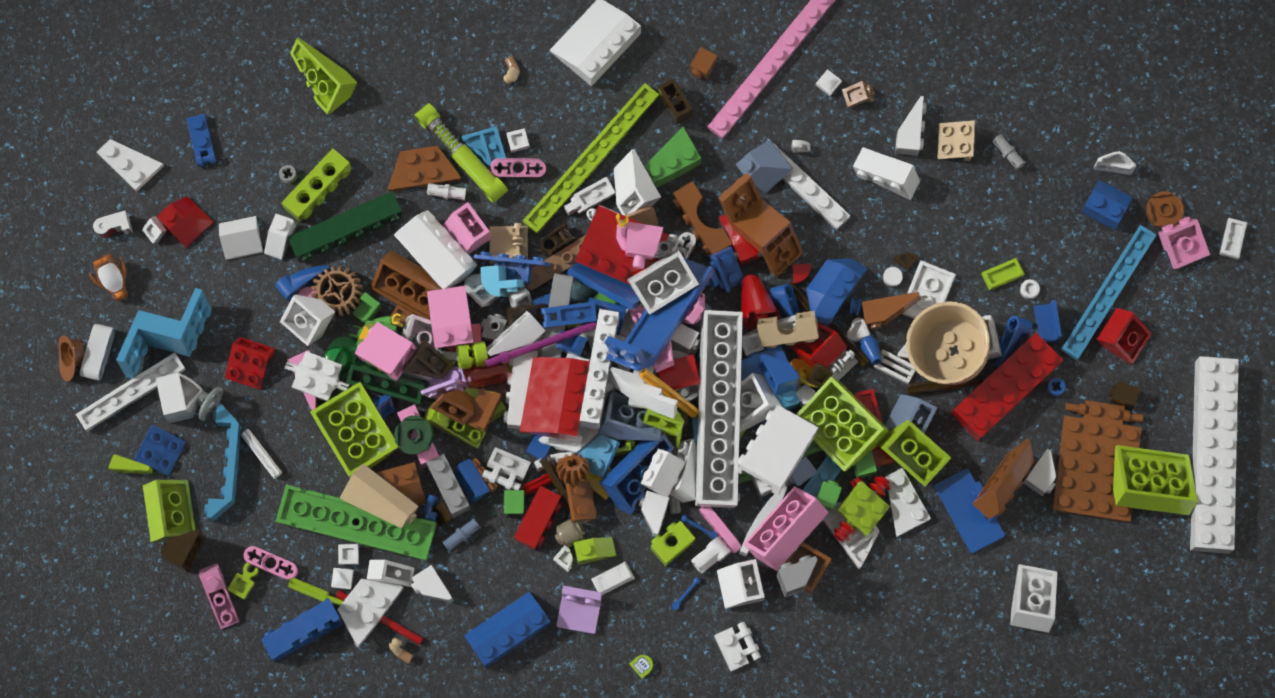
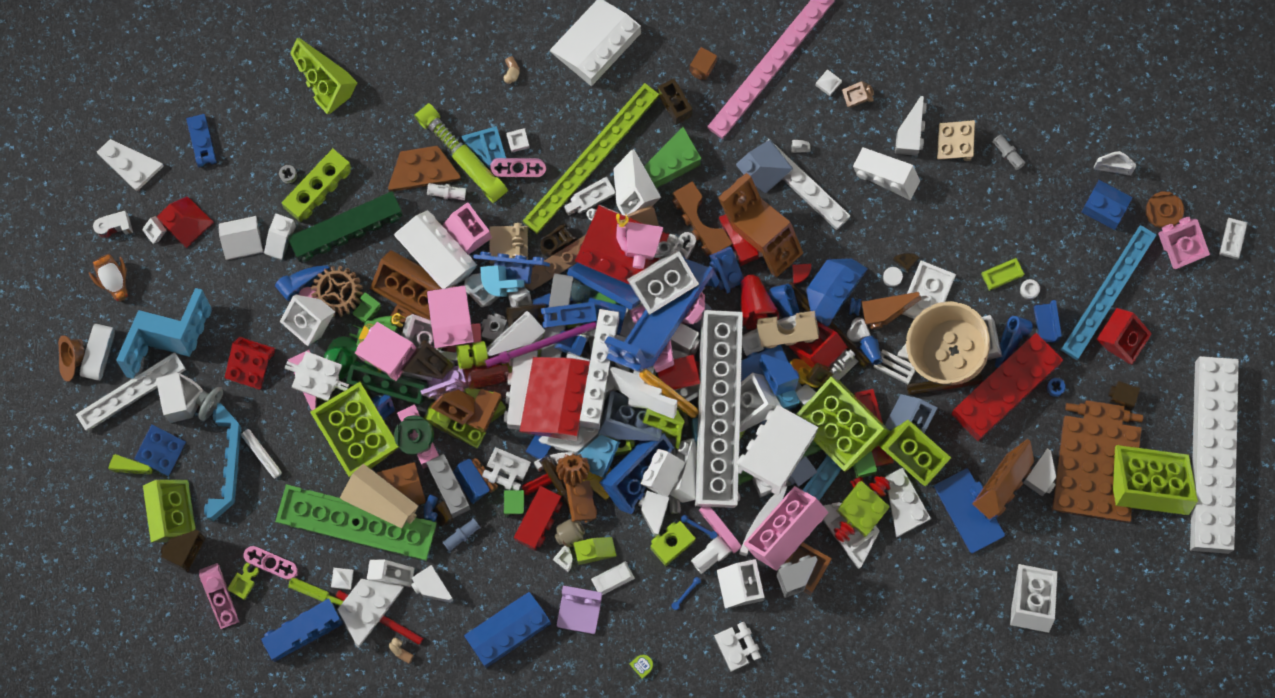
white plate [338,544,359,565] -> none
bright green brick [817,480,841,513] -> none

